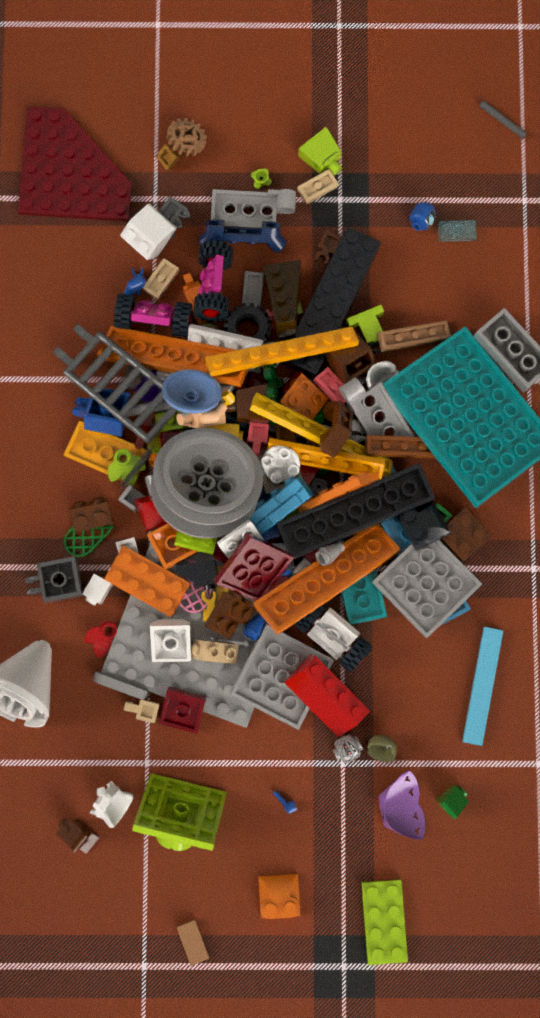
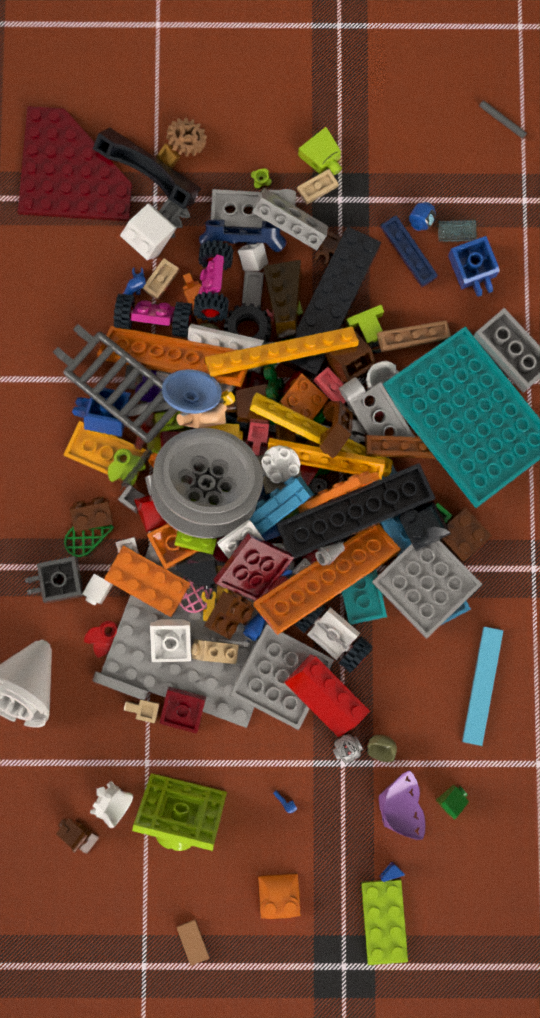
none -> black arch [93,127,201,209]
none -> white panel [238,242,268,271]
none -> light grey brick [252,188,328,250]
none -> blue slope [379,862,405,882]
none -> dark blue plate [380,215,438,287]
none -> blue hinge [448,236,499,297]

